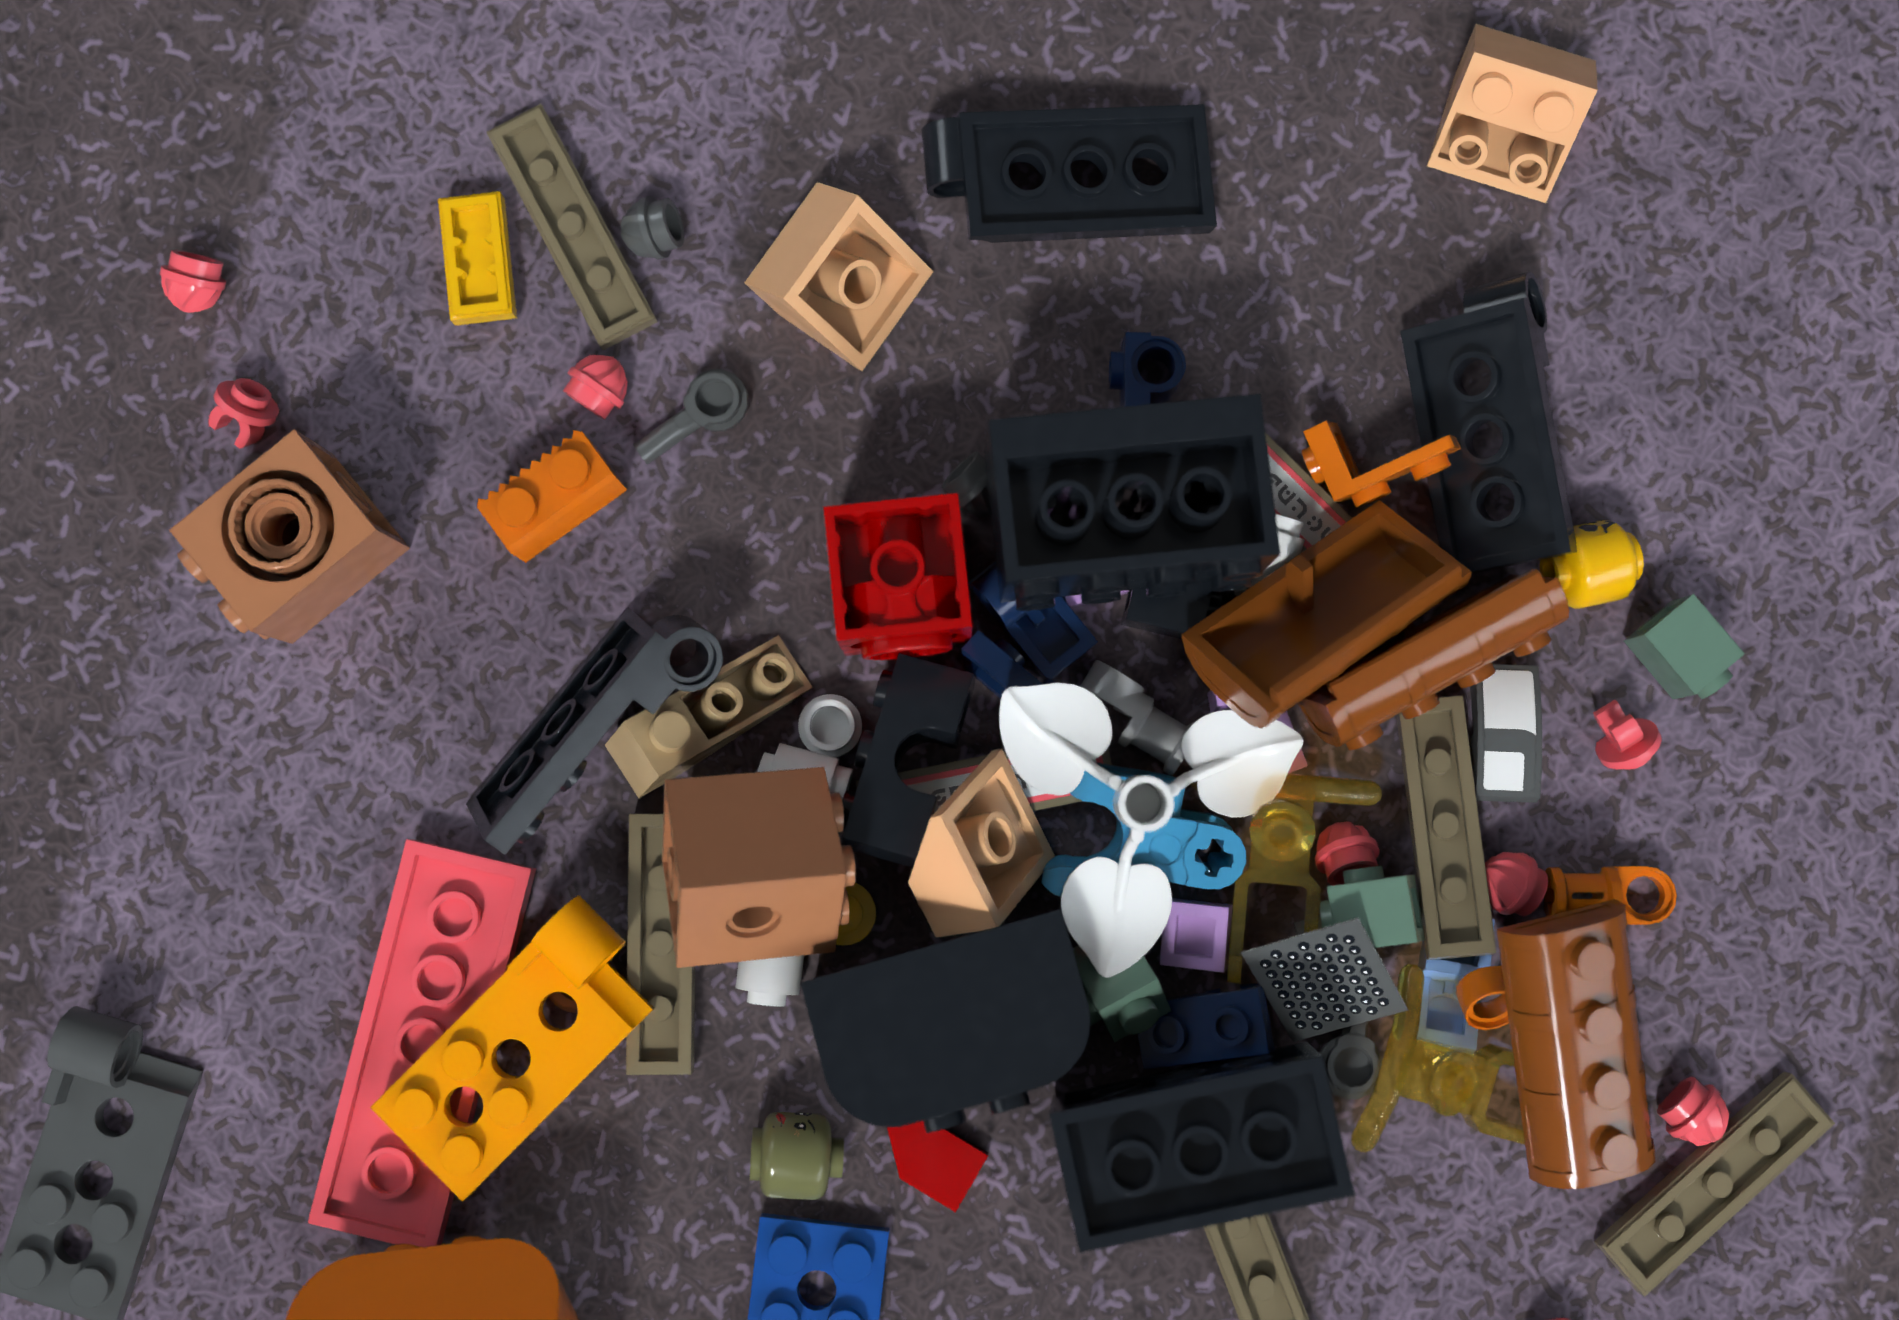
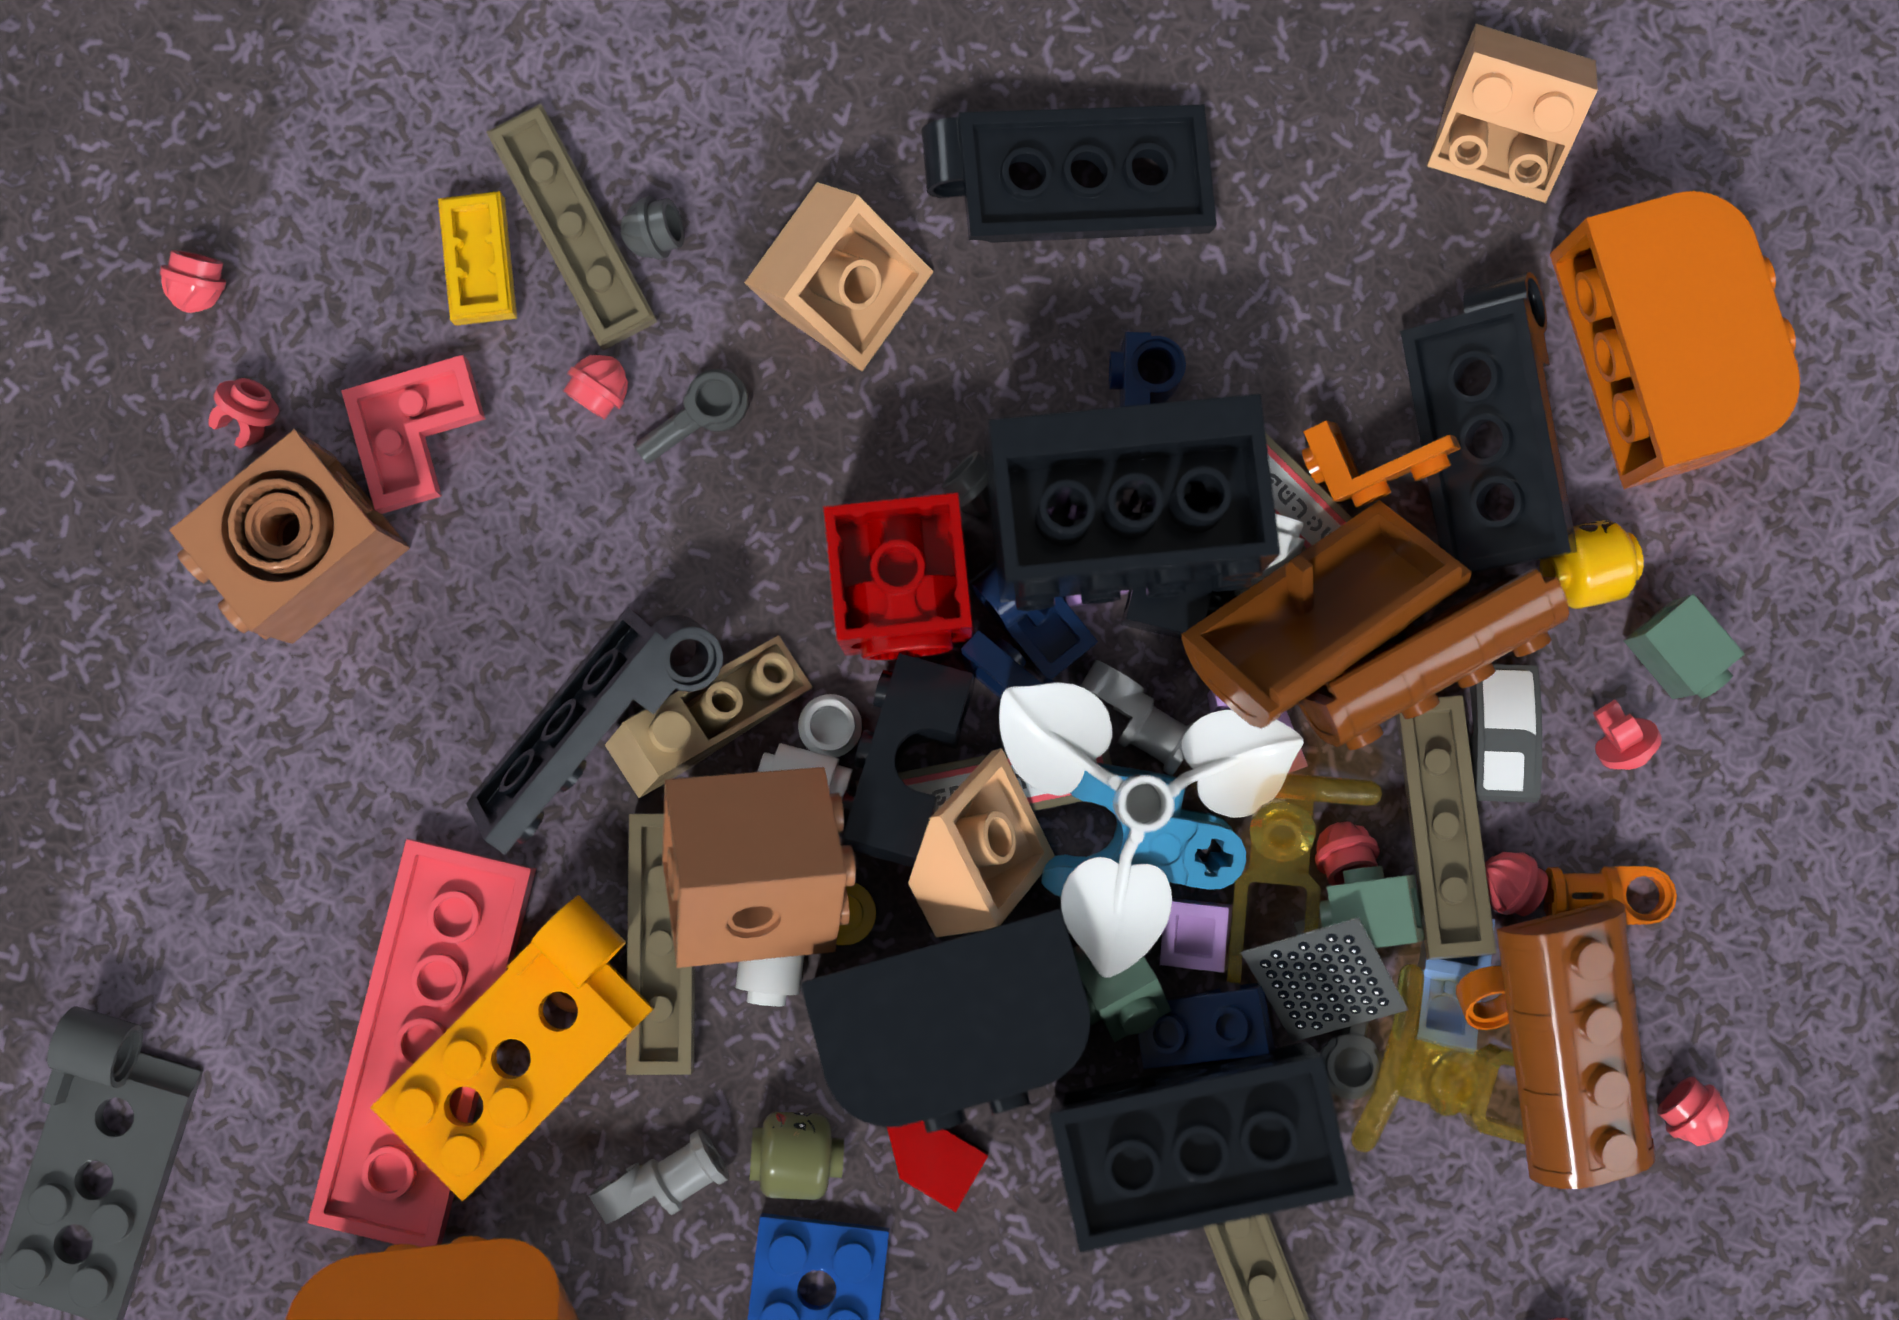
orange brick [477,430,627,563] -> none
dark tan tile [1594,1072,1835,1297] -> none
none -> coral plate [341,355,485,514]
none -> light grey connector [589,1129,729,1224]
none -> orange brick [1550,191,1800,489]

